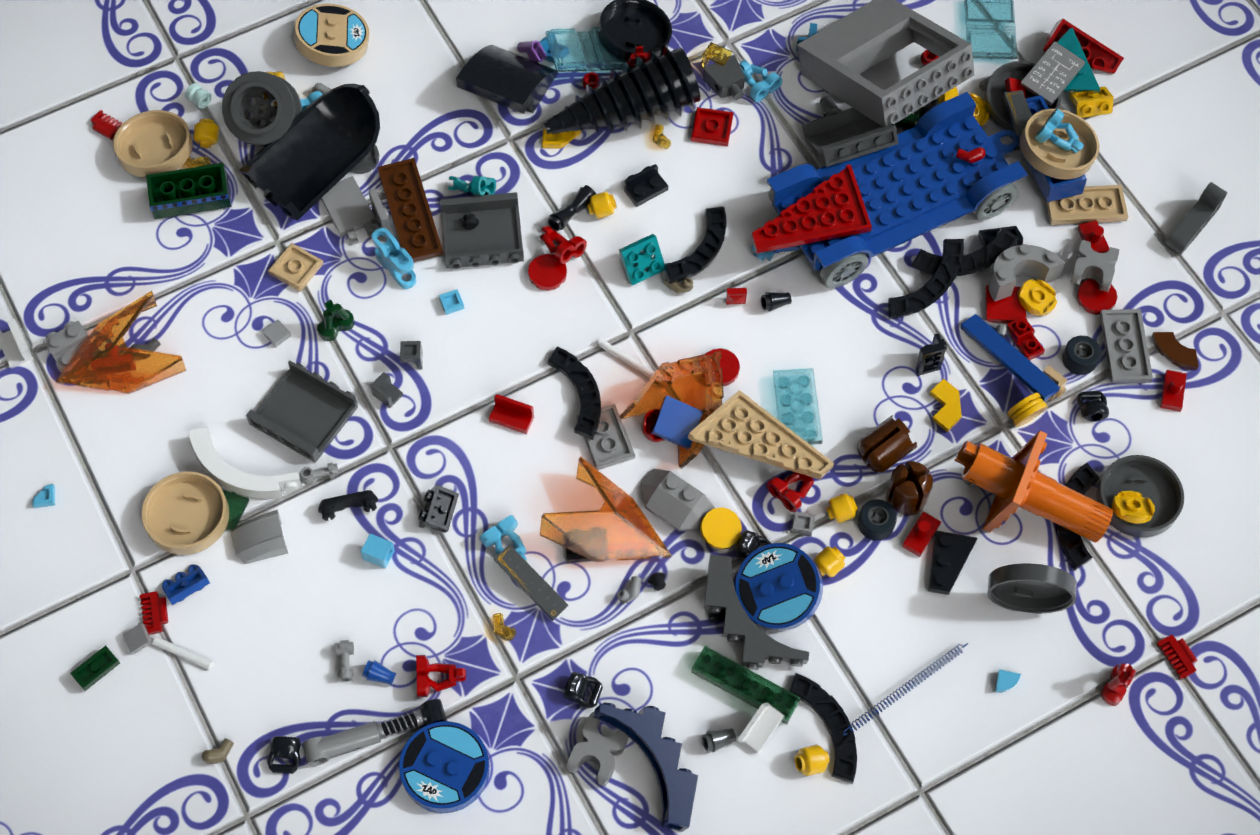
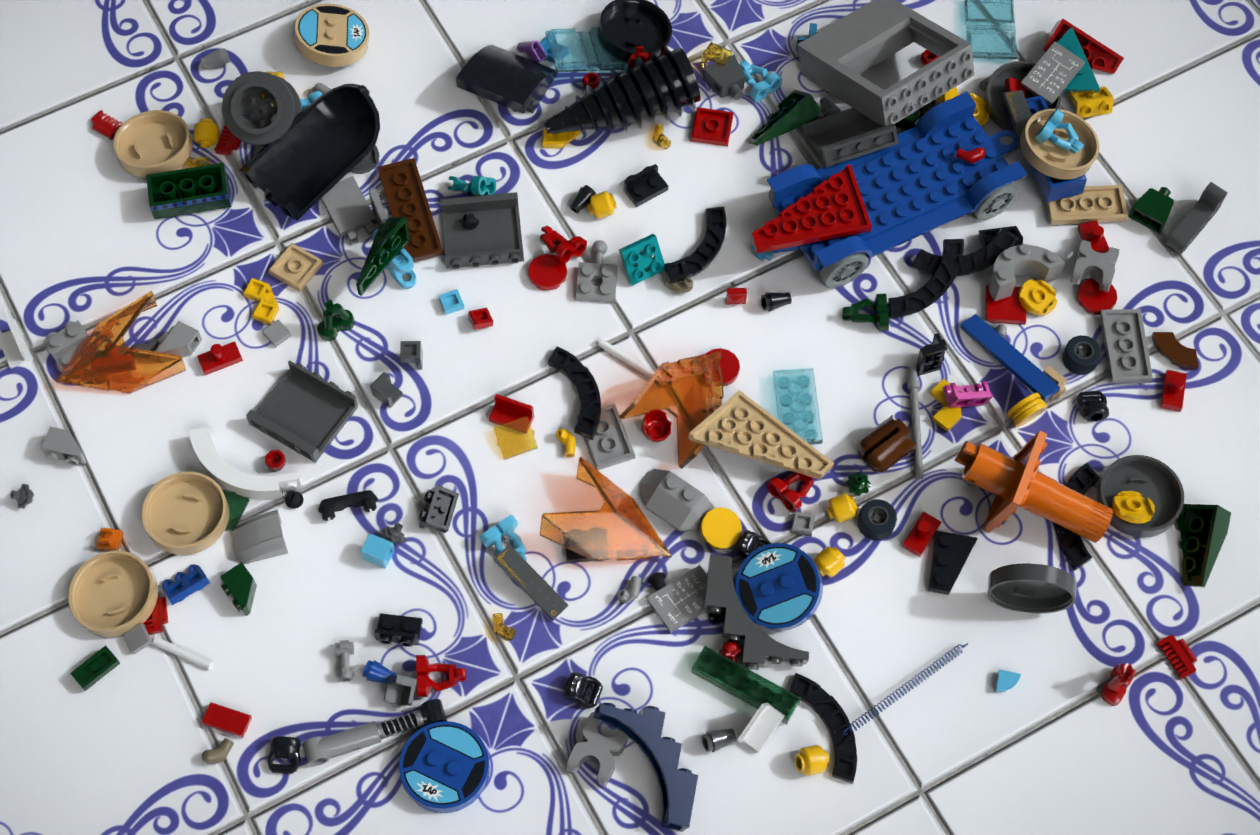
medium azure tile [32,484,55,508] -> none
light aqua wheel [185,83,212,109] -> none
light grey bar [299,463,339,485] -> none
black cone [548,205,575,231] -> none
blue tile [651,395,703,449] -> none
reddish brown cylinder [886,461,933,516] -> none
red slope [1007,316,1045,360] -> none
none -> dark grey plant [10,484,34,509]
none -> light grey slope [41,427,87,465]
none -> tan brick [68,550,158,637]
none -> orange tile [96,528,124,551]
none -> light grey slope [156,321,202,363]
none -> red tile [197,341,243,375]
none -> light grey cone [201,48,230,69]
none -> red tile [202,702,252,738]
none -> red piece [214,122,241,155]
none -> dark green slope [220,562,257,616]
none -> yellow tile [243,278,279,325]
none -> red tile [265,450,286,471]
none -> black piece [285,491,304,509]
none -> dark green wedge [356,217,410,296]
none -> black bracket [374,613,423,647]
none -> dark grey plant [382,523,406,545]
none -> dark grey panel [383,674,417,706]
none -> red tile [468,308,494,330]
none -> clear yellow piece [494,417,538,460]
none -> yellow arm [556,428,576,458]
none -> light grey plate [576,240,618,303]
none -> light grey tile [647,565,708,634]
none -> red plant [719,641,743,664]
none -> dark green wedge [747,90,822,146]
none -> dark green piece [842,293,889,331]
none -> dark green plant [845,472,871,496]
none -> light grey bar [907,366,923,479]
none -> dark pink hinge [943,381,993,408]
none -> dark green torso [1128,187,1174,234]
none -> dark green wedge [1177,504,1231,587]

